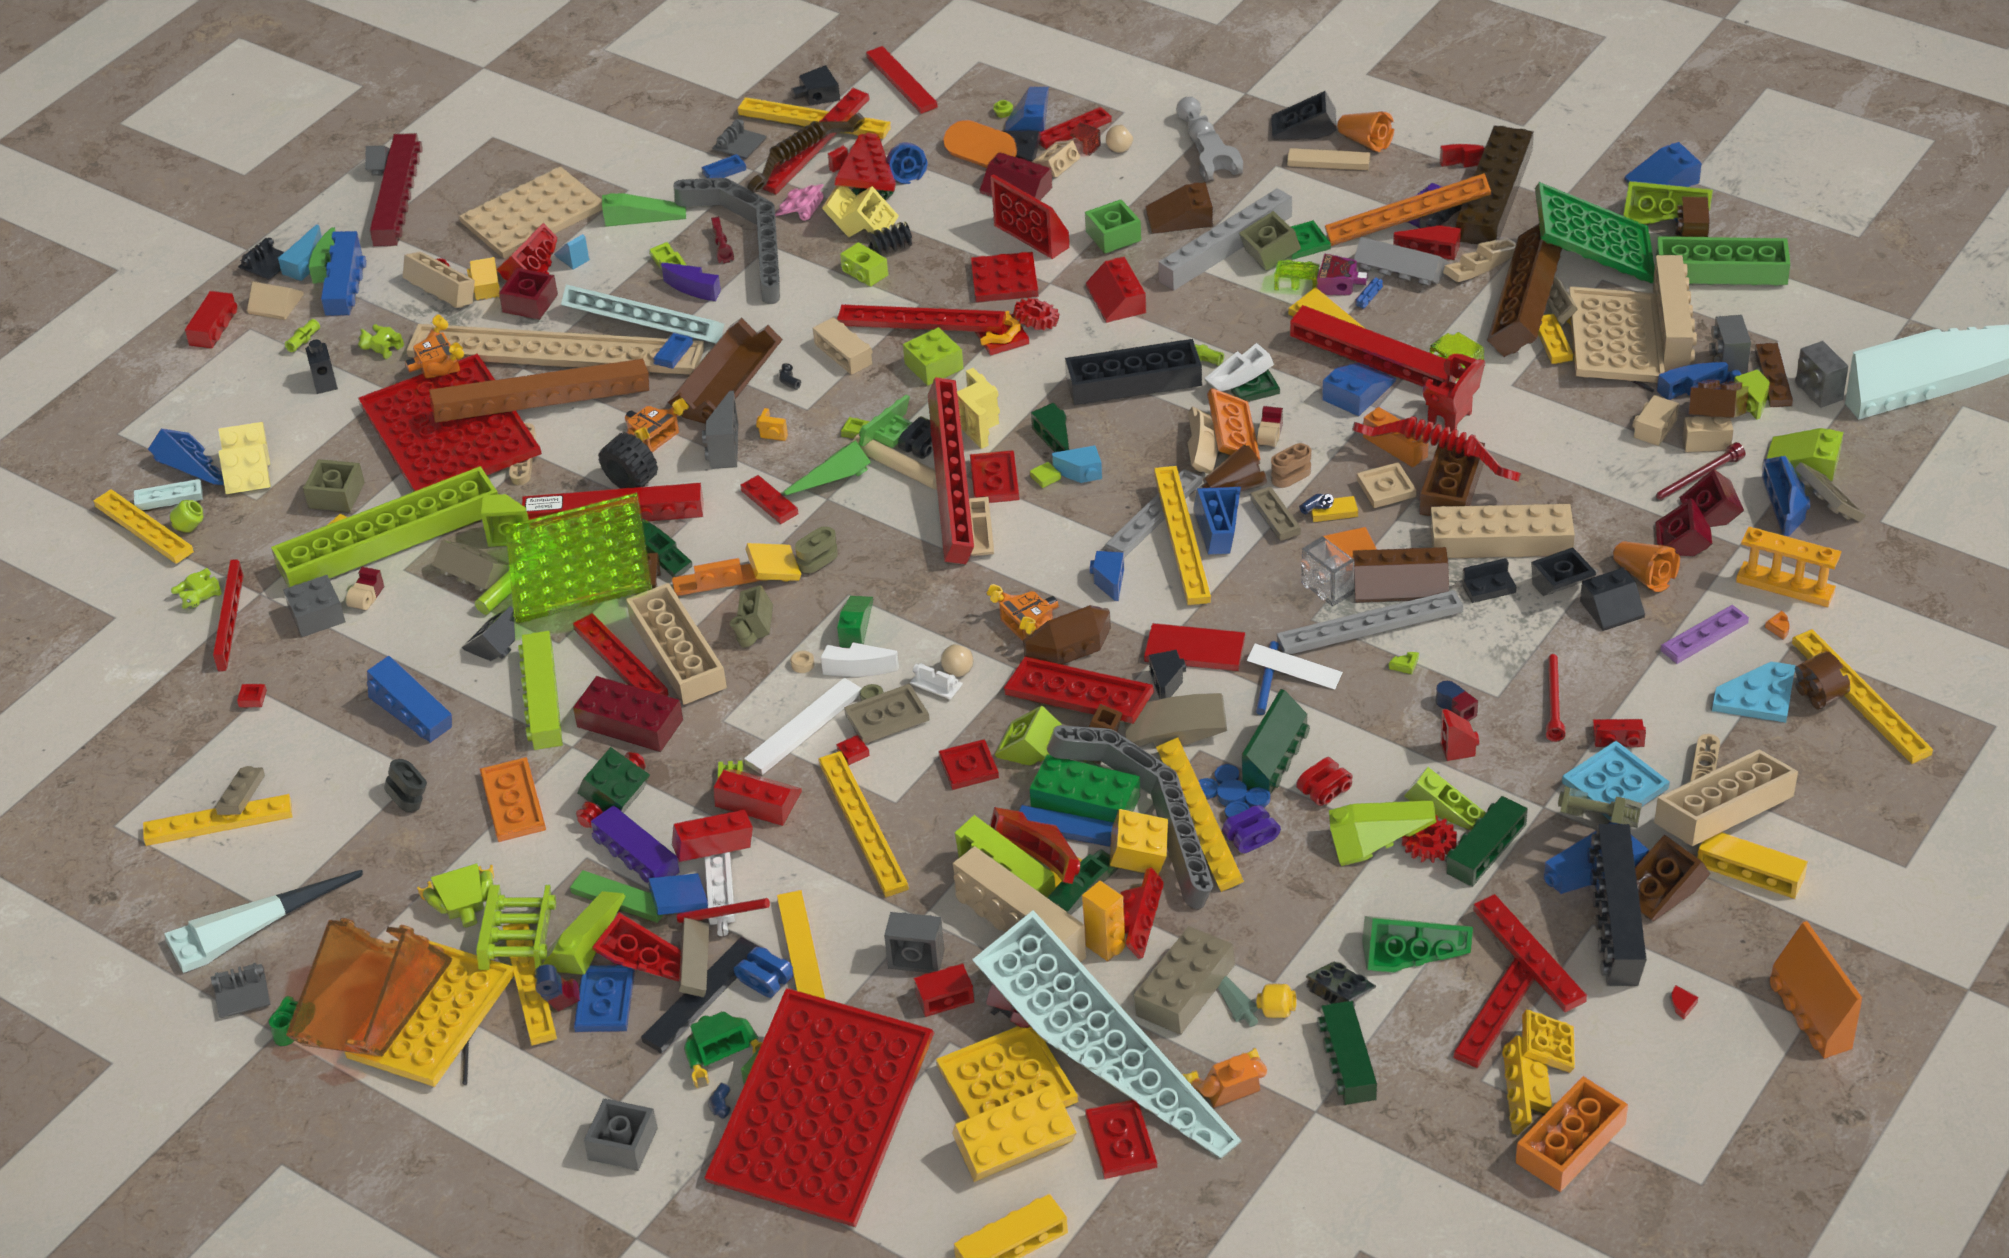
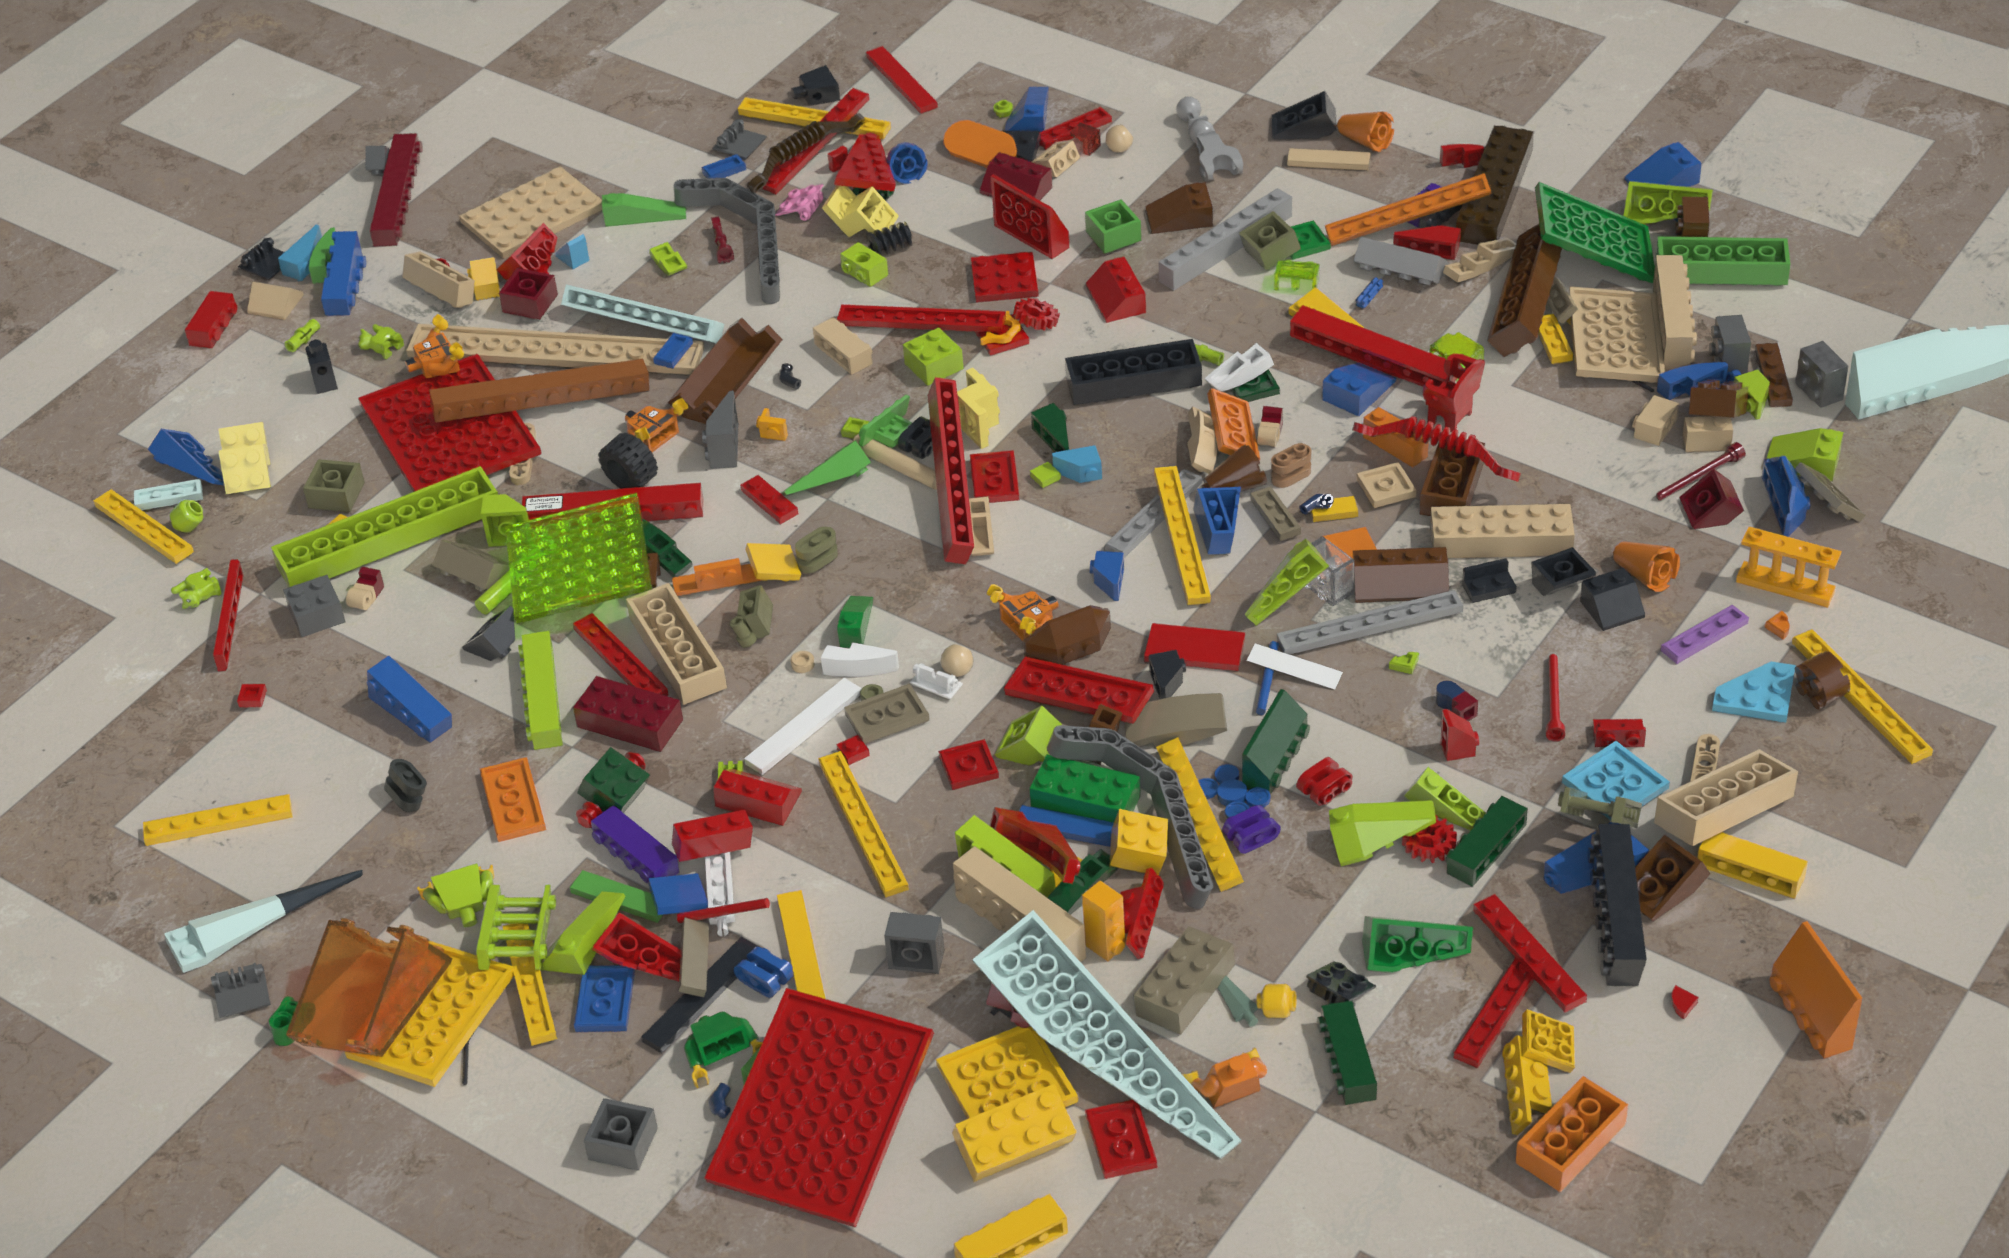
dark tan plate [215,766,265,815] -> none
leg [535,965,580,1012] -> none
dark purple slope [661,262,721,302] -> none
red brick [914,963,974,1017] -> none
torso [1317,253,1368,295] -> none
dark red slope [1655,498,1713,556] -> none
none -> lime wedge [1245,538,1329,626]

